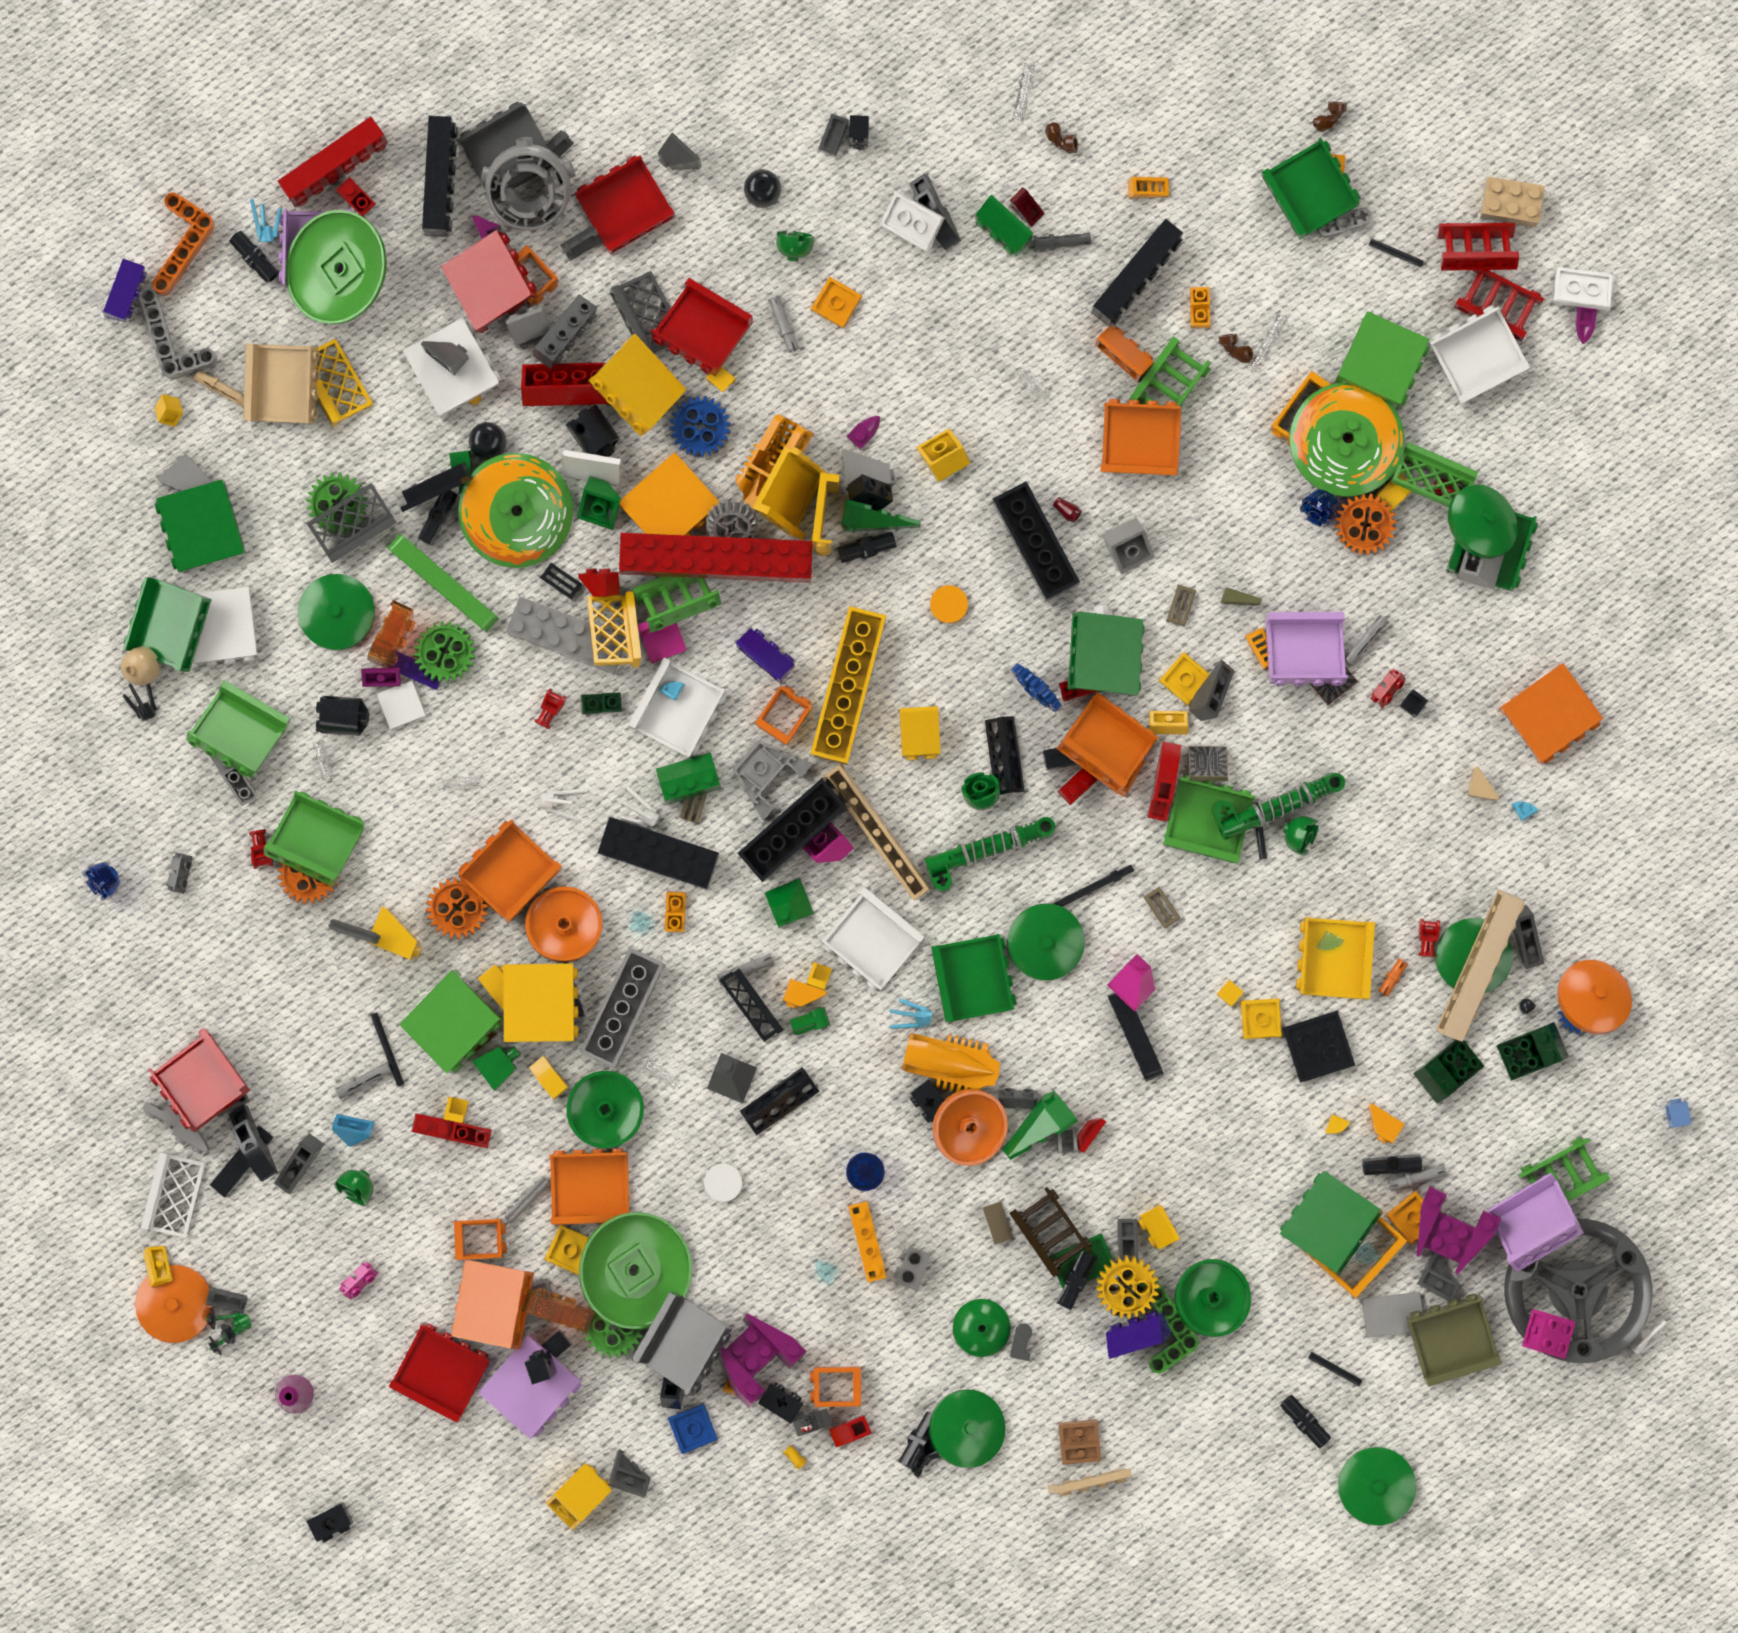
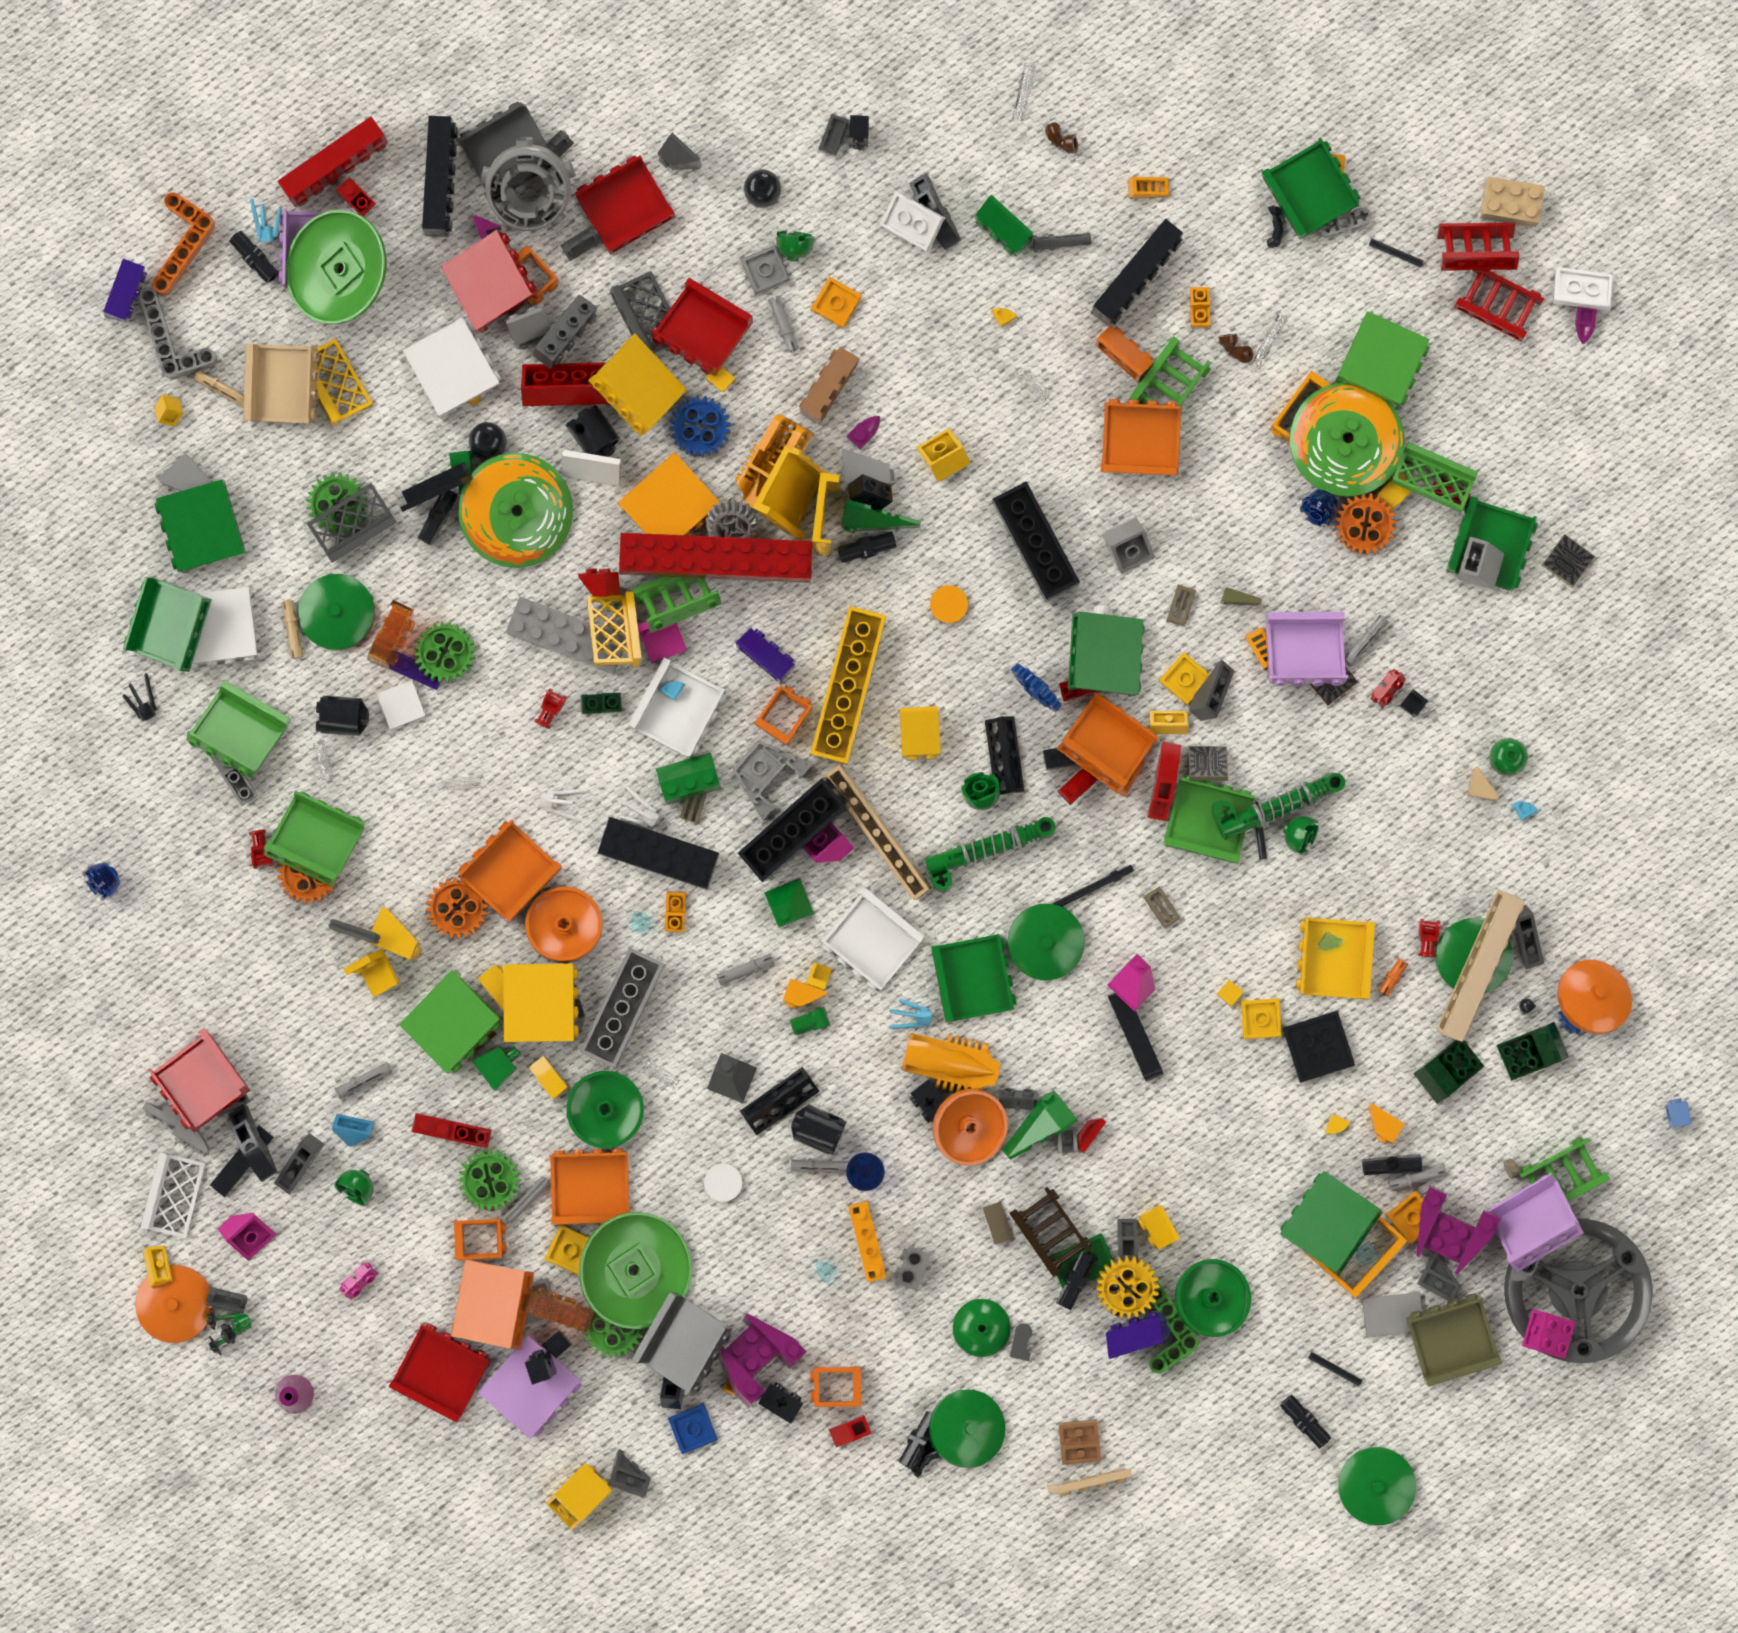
tan cylinder [121,647,161,685] -> none
dark grey hinge [166,853,193,894] -> none
black brick [306,1502,354,1543] -> none
magenta slope [361,668,402,687] -> none
black bar [370,1012,404,1087] -> none
bright green beam [387,533,499,633] -> none
dark grey slope [421,341,469,376] -> none
yellow panel [444,1097,469,1123] -> none
black tile [540,563,582,600] -> none
green slope [577,476,621,530] -> none
black fence [719,966,783,1042] -> none
yellow pin [783,1445,807,1470] -> none
dark grey leg [792,1408,832,1437] -> none
dark red slope [1009,187,1045,227] -> none
dark red cone [1053,497,1082,523] -> none
reddish brown arm [1313,101,1347,132] -> none
white panel [1429,305,1530,404] -> none
green dish [1448,484,1518,559] -> none
orange panel [1498,663,1604,765] -> none
white plant [1629,1321,1667,1355] -> none
none -> dark pink slope [217,1213,277,1260]
none -> tan pin [281,600,304,659]
none -> yellow bracket [344,949,399,997]
none -> bright green gear [458,1149,521,1212]
none -> light grey tile [740,245,790,295]
none -> black cylinder [791,1104,847,1155]
none -> light grey pin [791,1158,849,1174]
none -> medium nougat wedge [799,347,860,425]
none -> yellow tile [991,308,1017,327]
none -> black arm [1267,205,1284,248]
none -> green cylinder [1489,738,1528,776]
none -> dark tan tile [1503,1158,1519,1179]
none -> tile [1542,534,1595,587]

